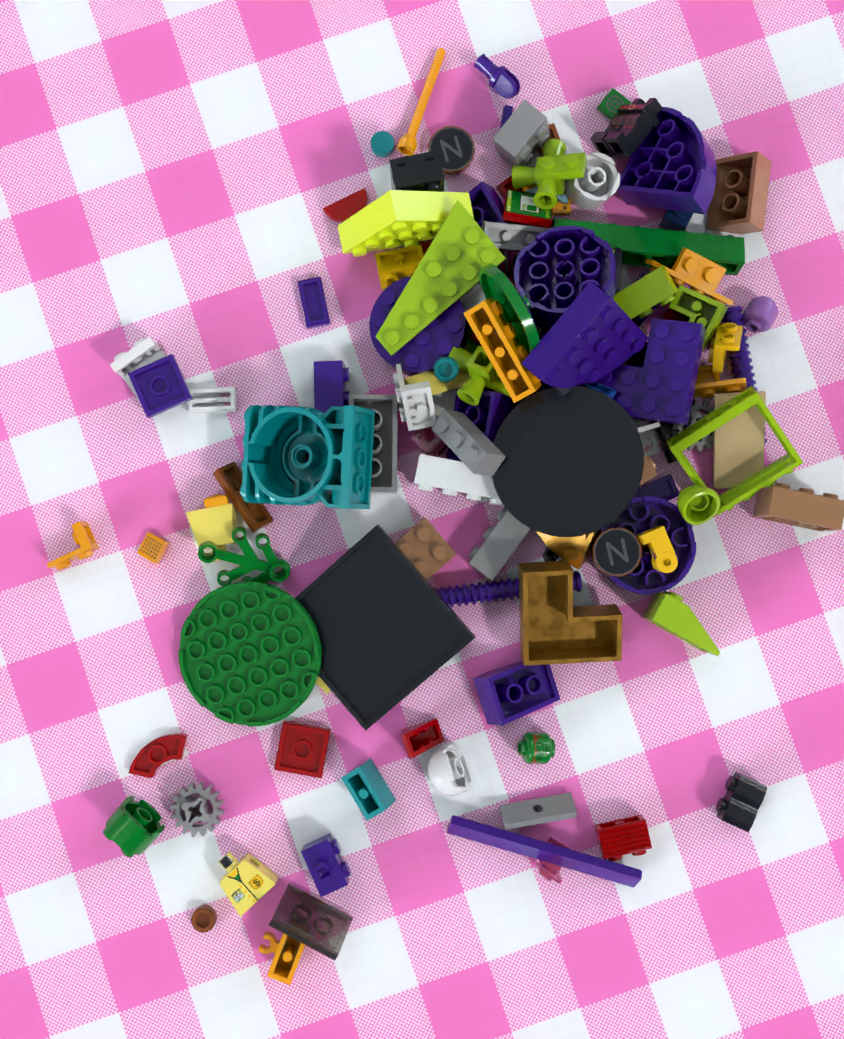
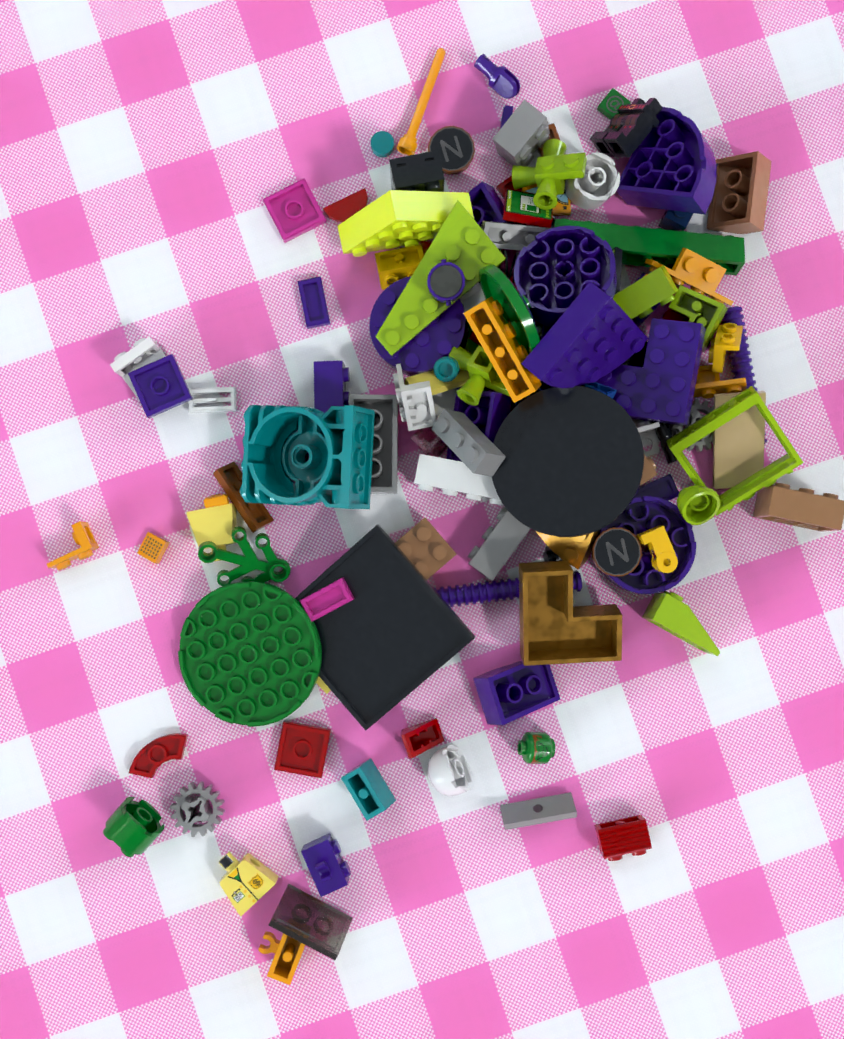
dark orange tile [191,905,217,933] -> none
dark purple tile [447,815,642,888] -> none
clear pink bracket [535,837,570,884] -> none
black brick [716,772,767,832] -> none
medium lavender head [742,296,778,333] -> none
none -> dark pink tile [263,178,327,243]
none -> dark pink tile [300,577,355,622]
none -> pearl dark grey piece [427,259,465,306]

